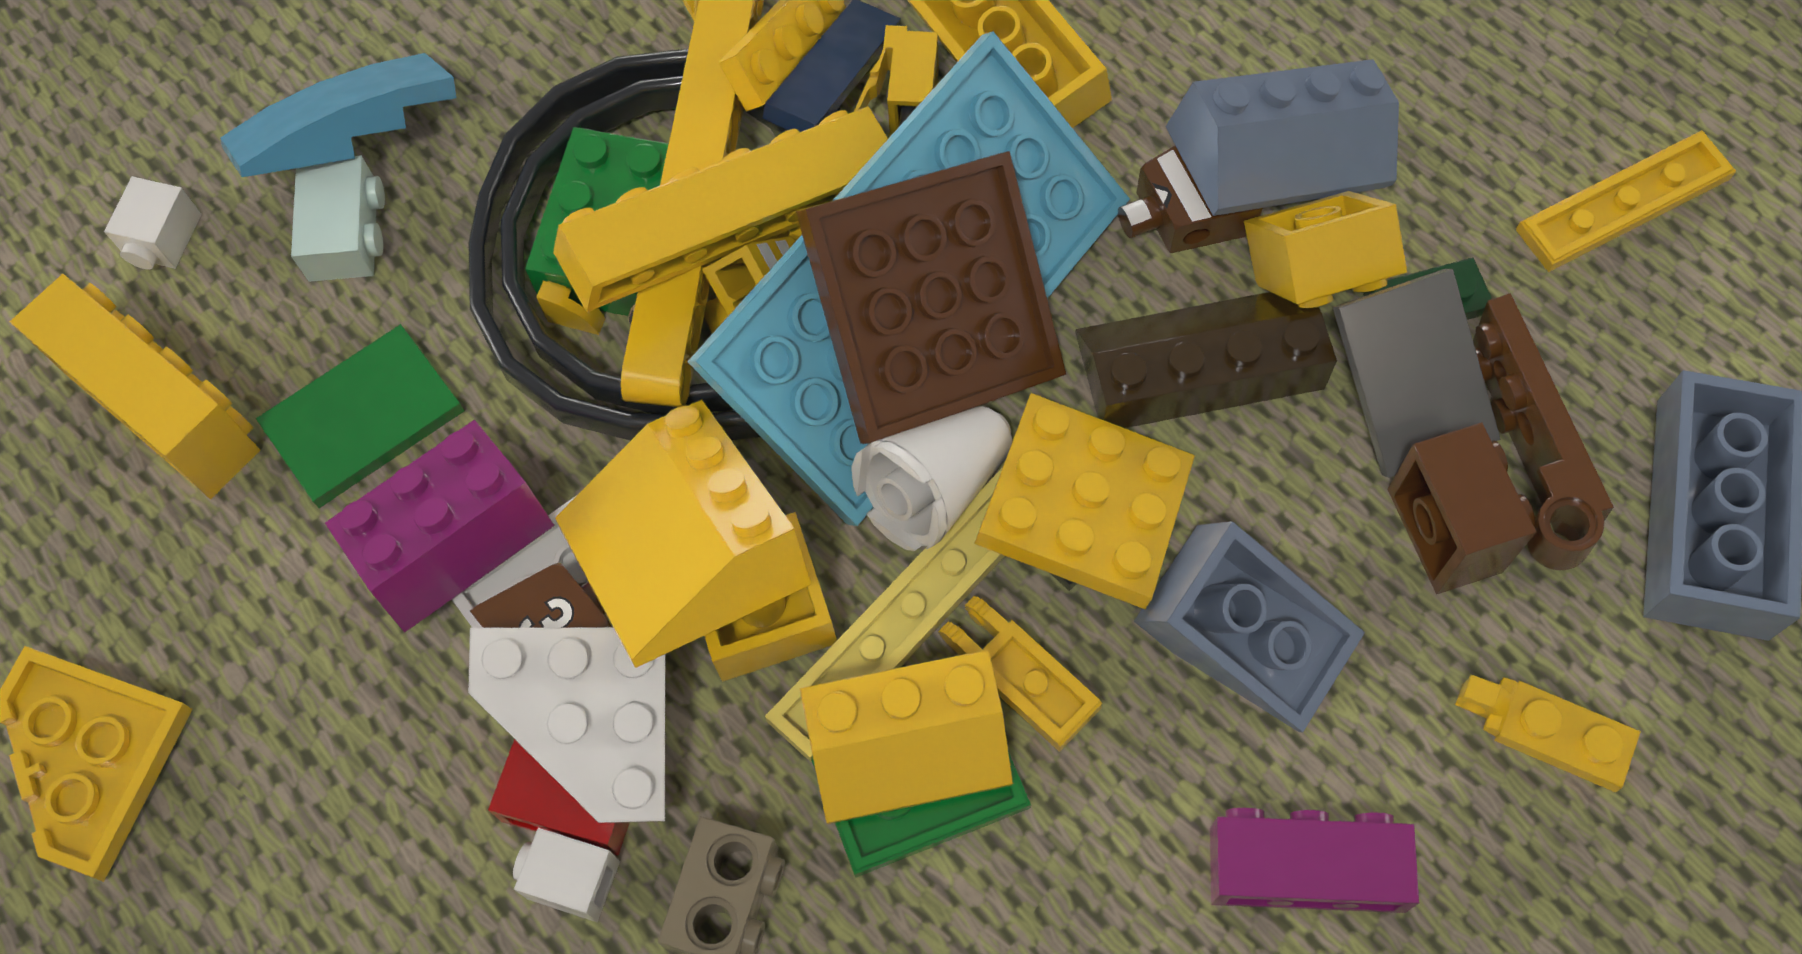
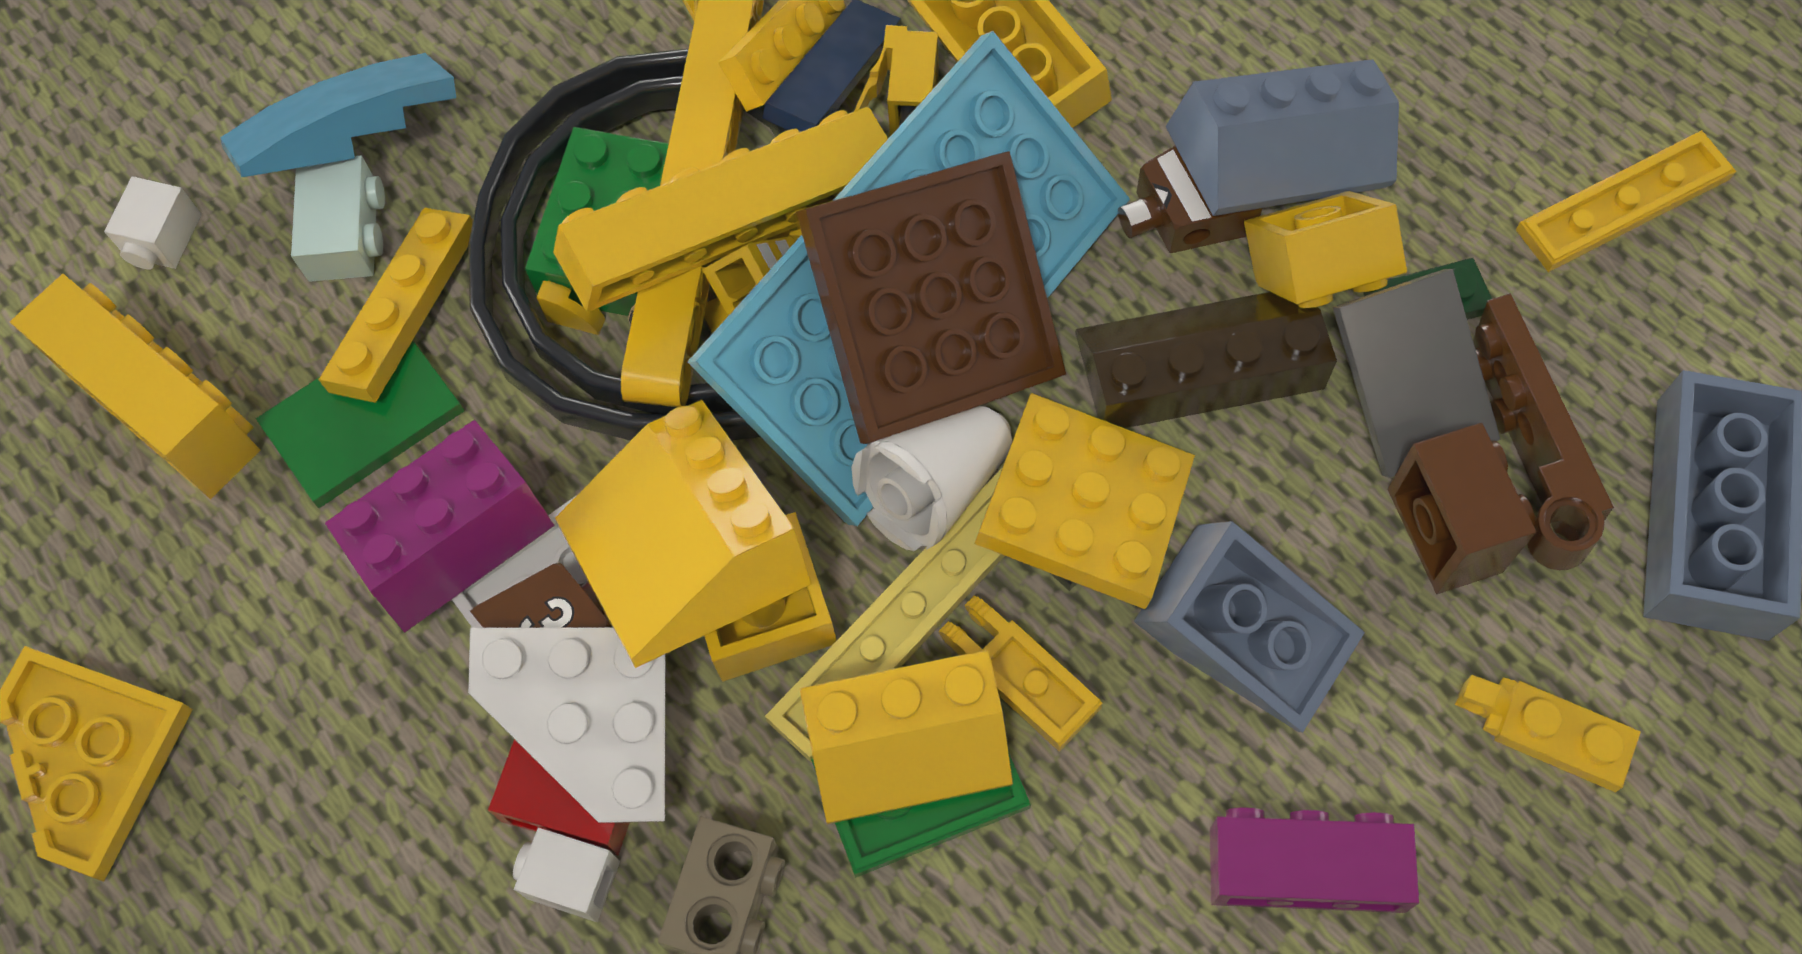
none -> yellow plate [318,207,473,403]

